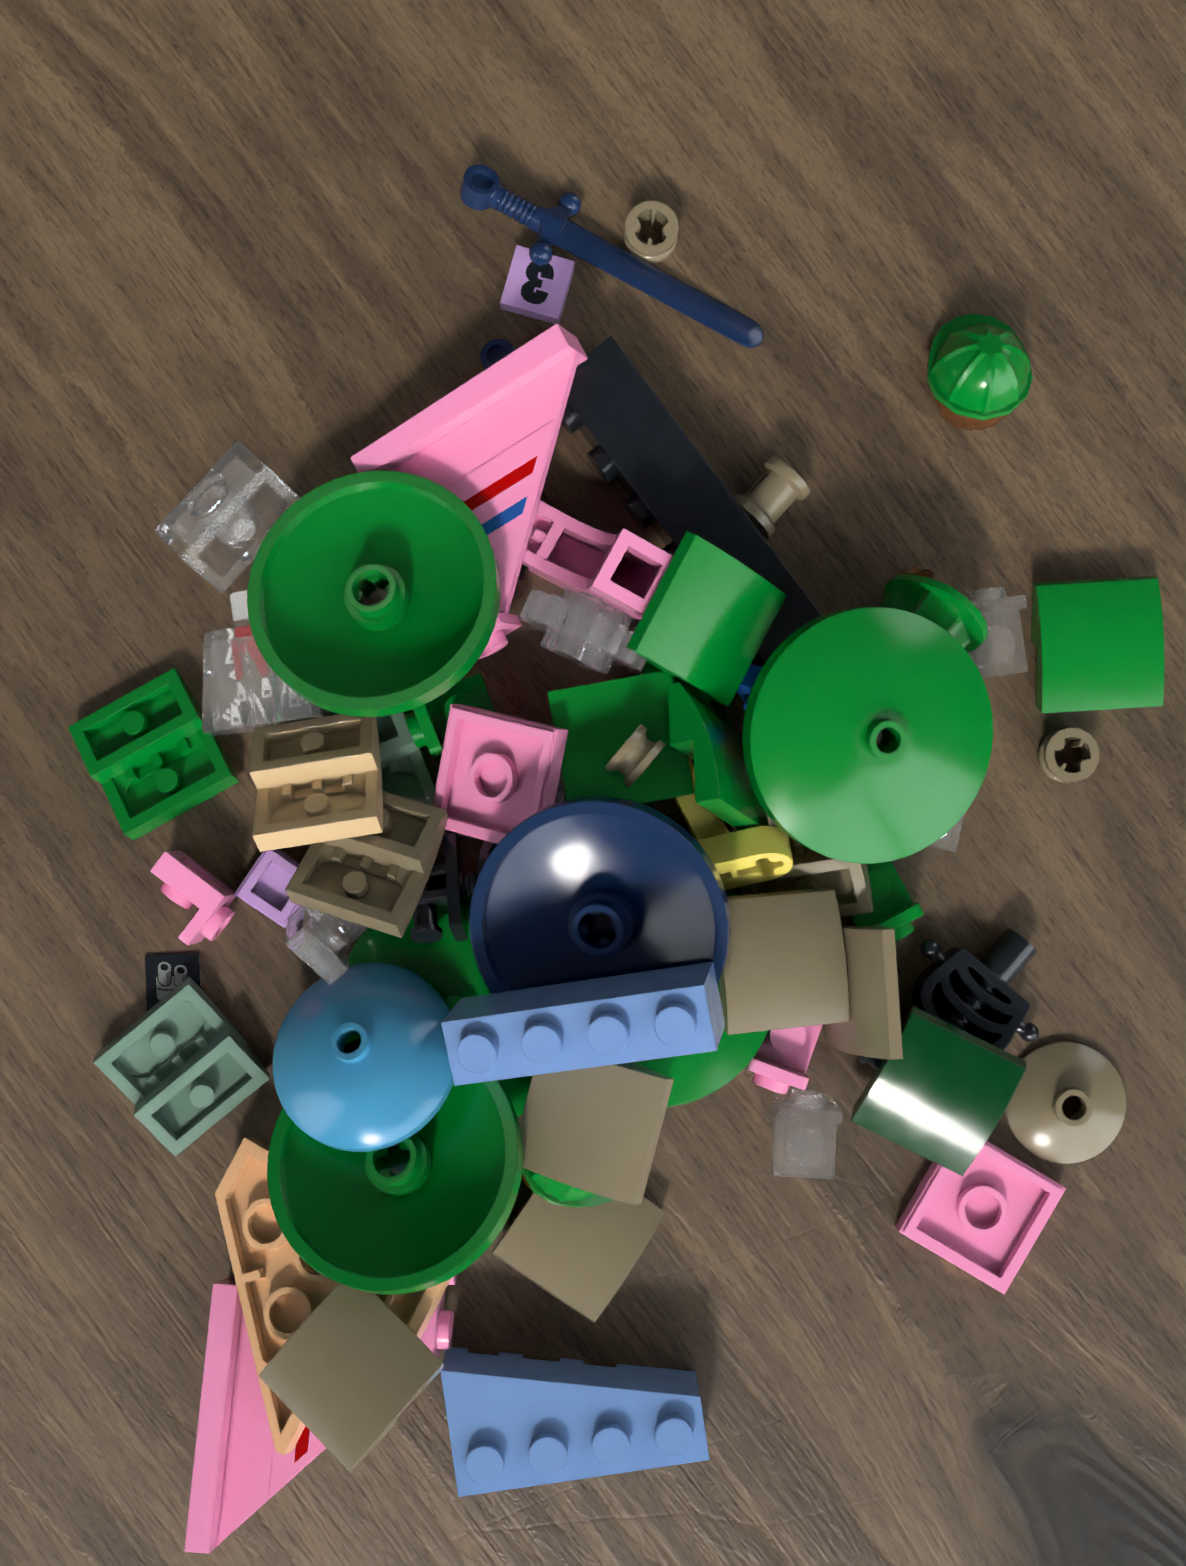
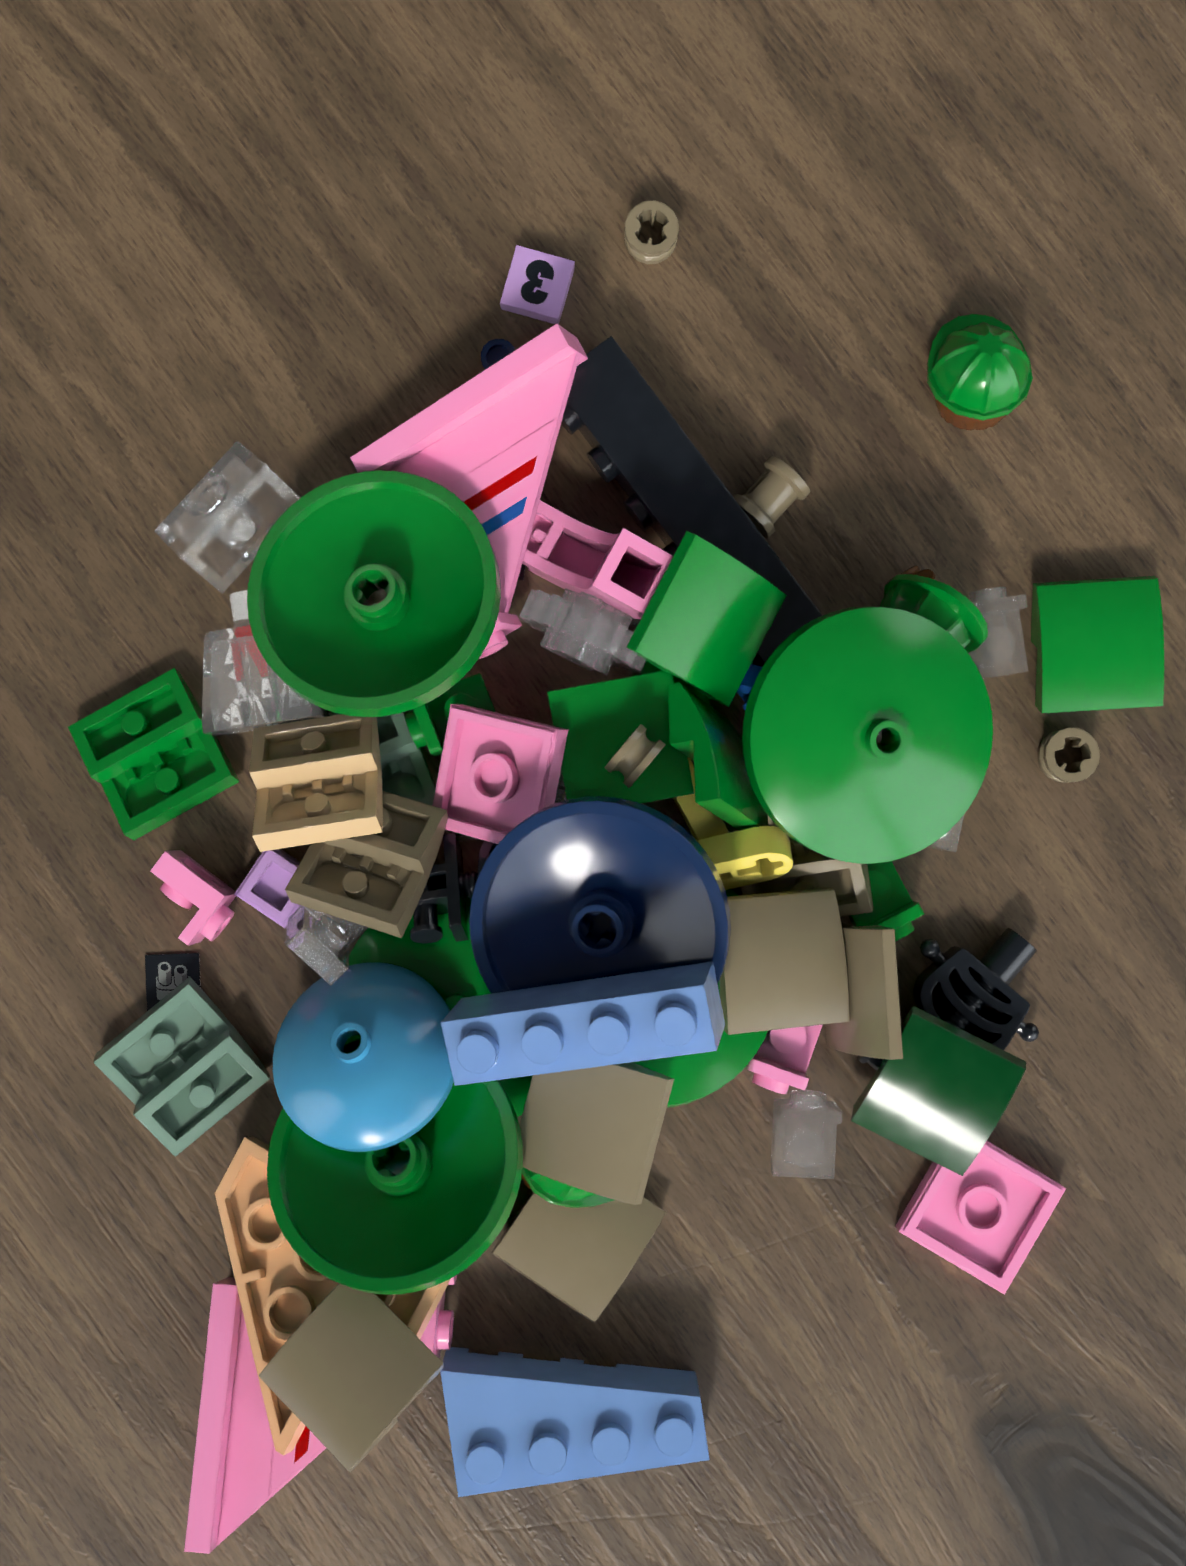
dark blue sword [459,164,764,348] -> none
dark tan dish [1004,1041,1126,1164] -> none

